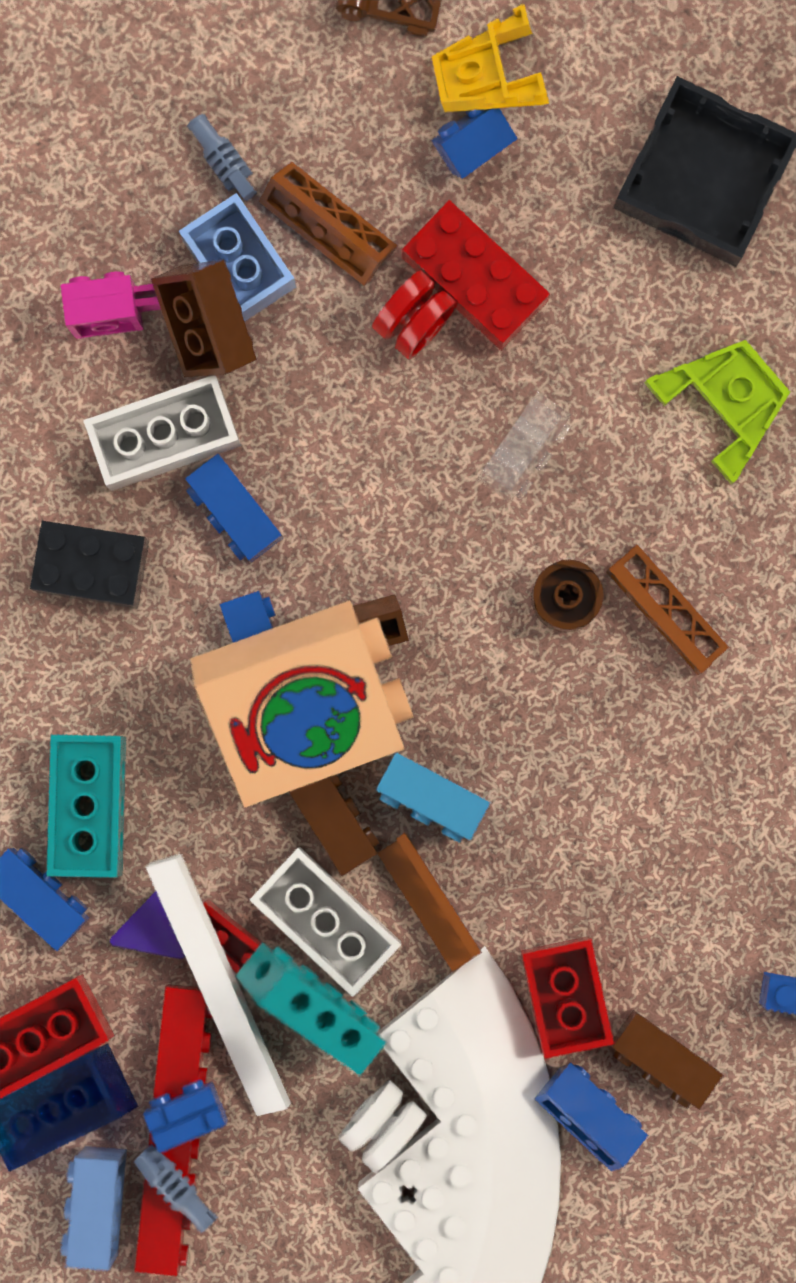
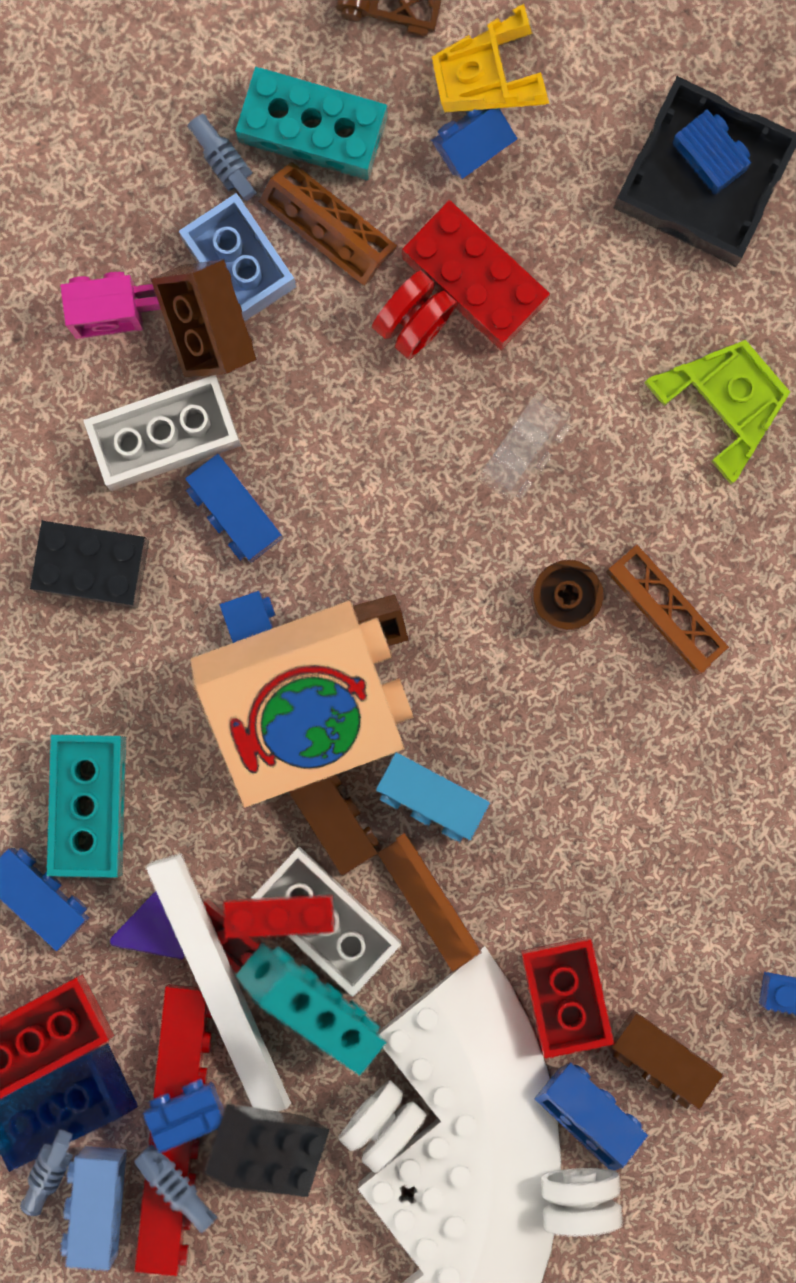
none -> sand blue hinge [20,1129,73,1216]
none -> black brick [204,1104,330,1197]
none -> red brick [224,894,335,938]
none -> teal brick [235,66,388,180]
none -> white wheel [541,1168,623,1236]
none -> blue brick [672,110,751,195]

